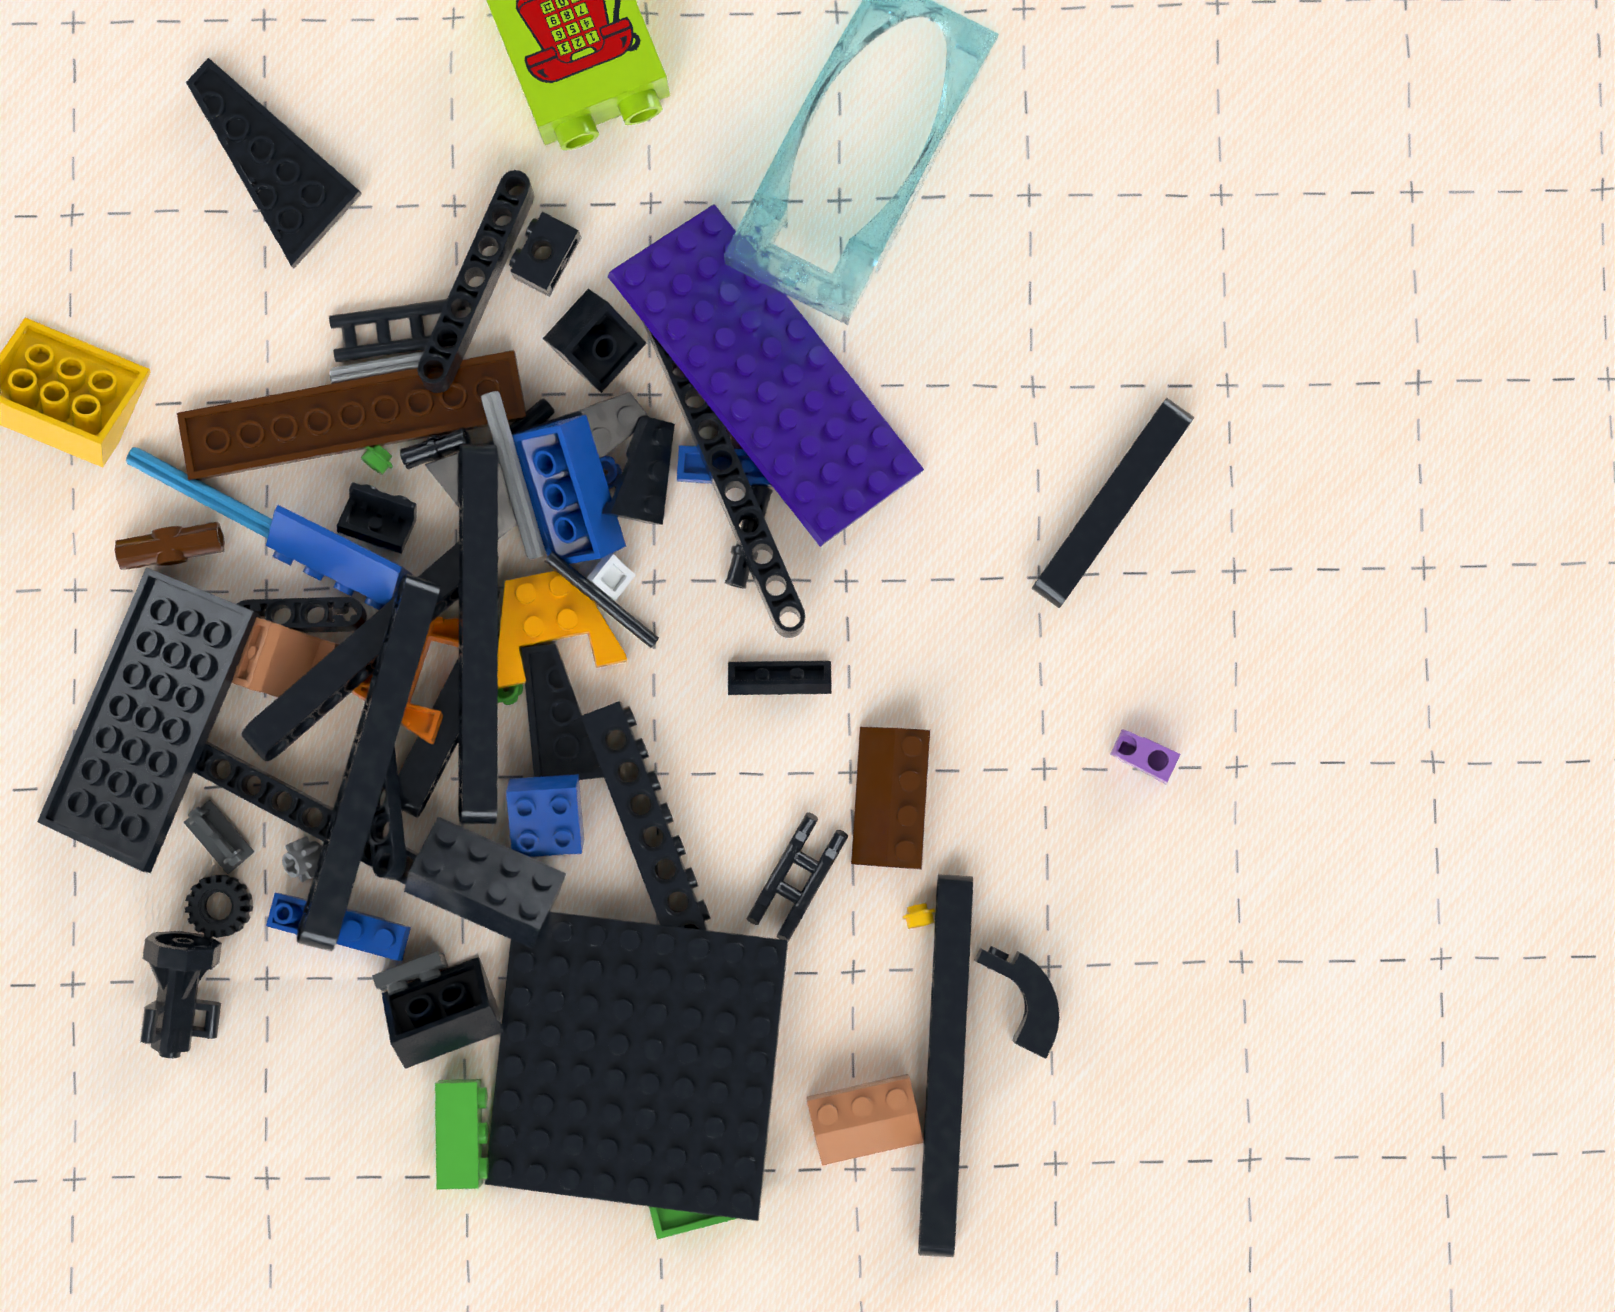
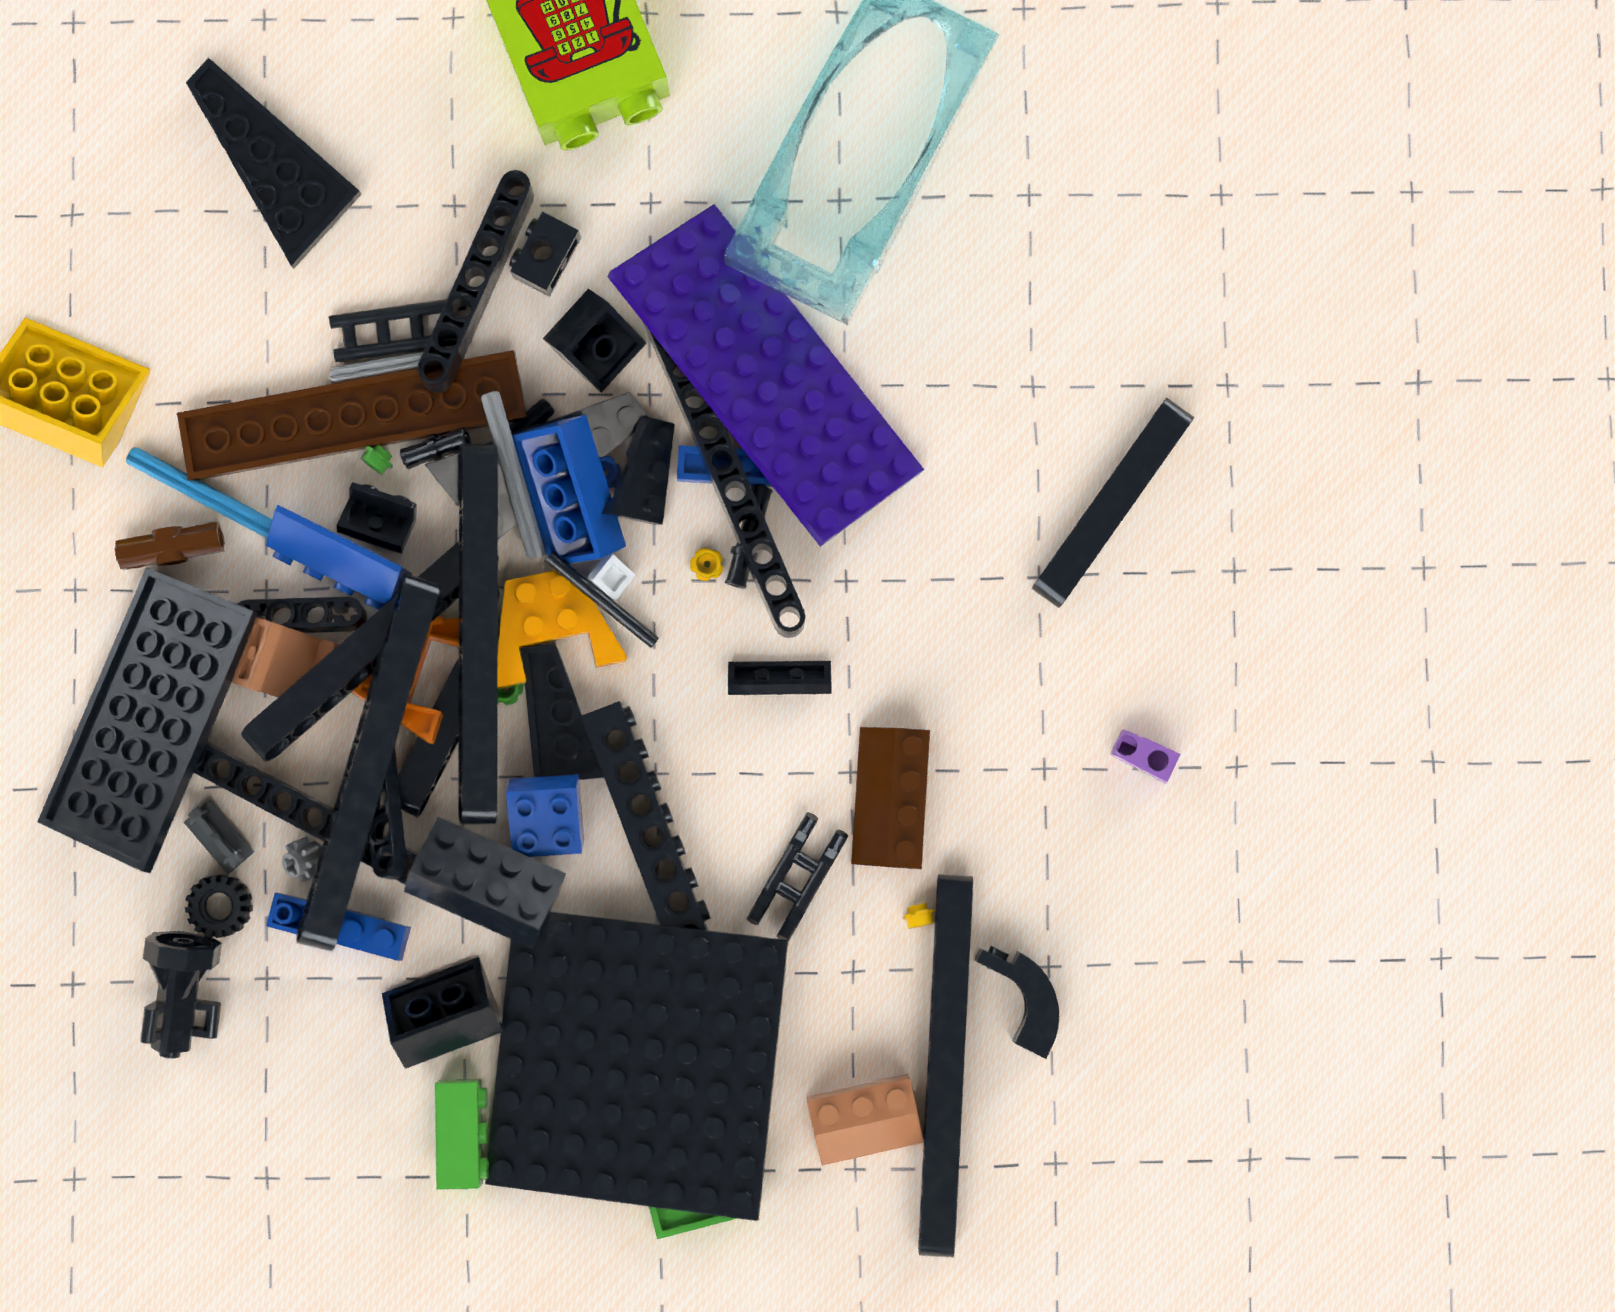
dark grey plate [372,951,448,994] -> none
none -> yellow plate [690,547,723,581]

